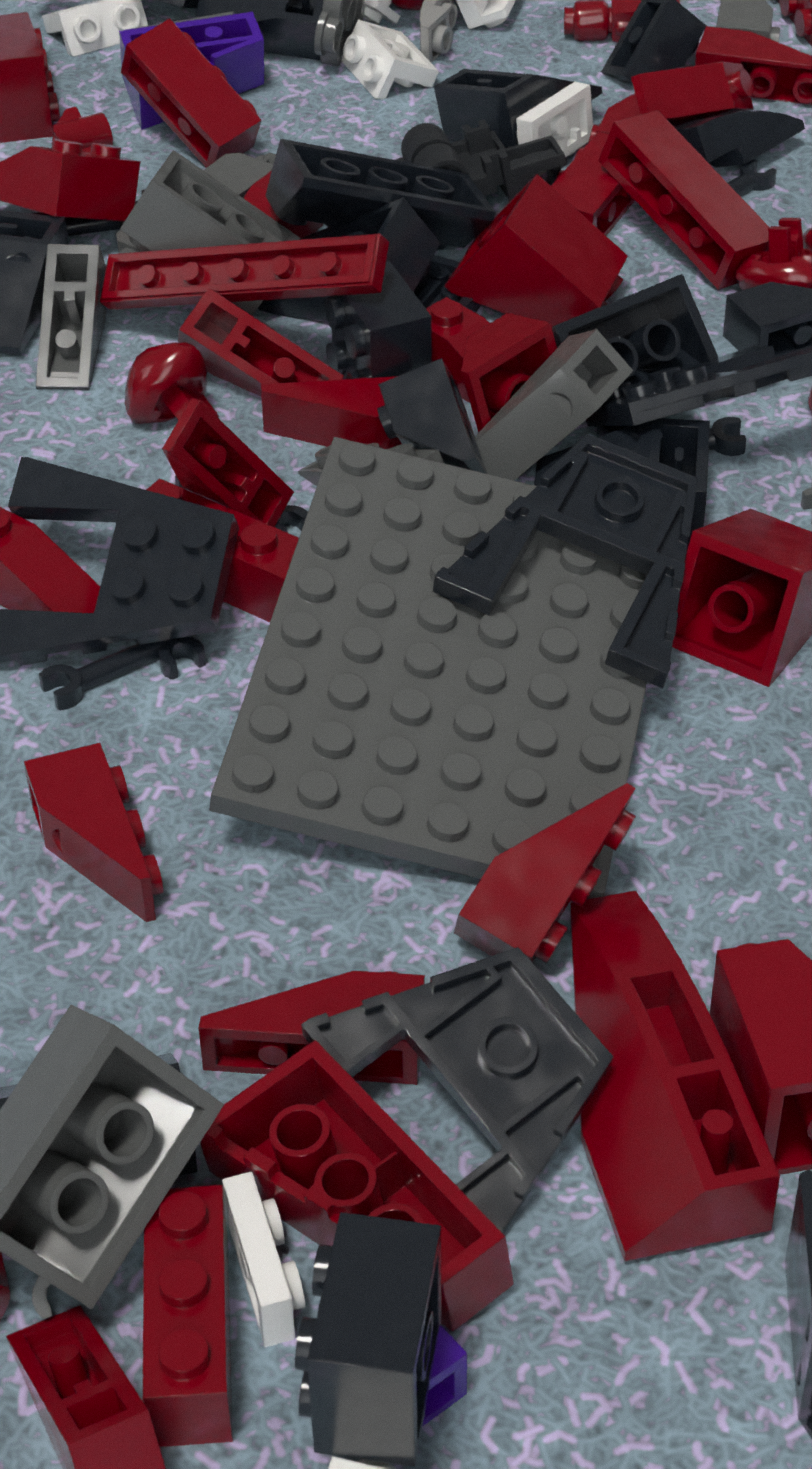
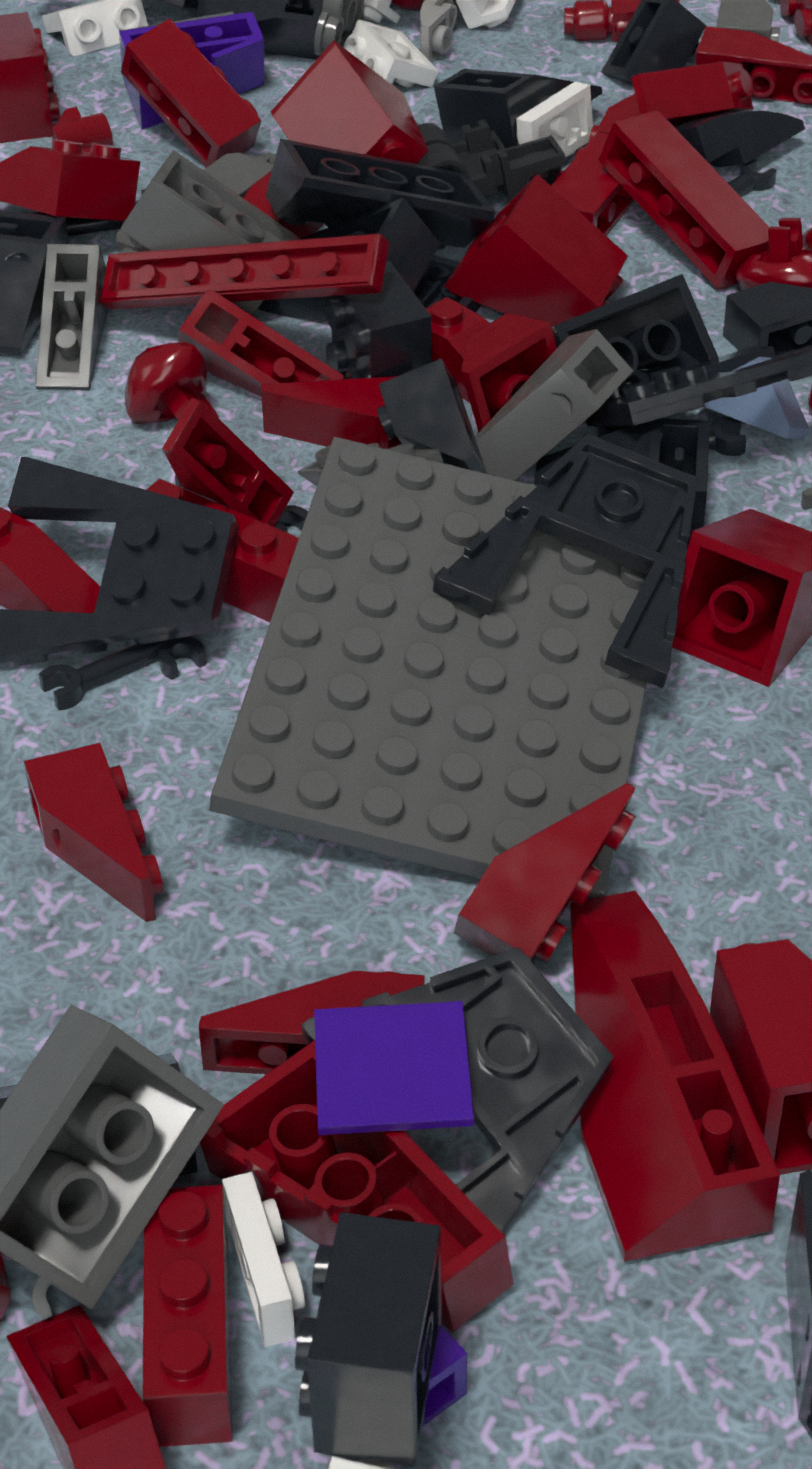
none -> dark red slope [271,40,429,164]
none -> dark purple piece [314,1001,474,1135]
none -> sand blue slope [703,356,809,439]

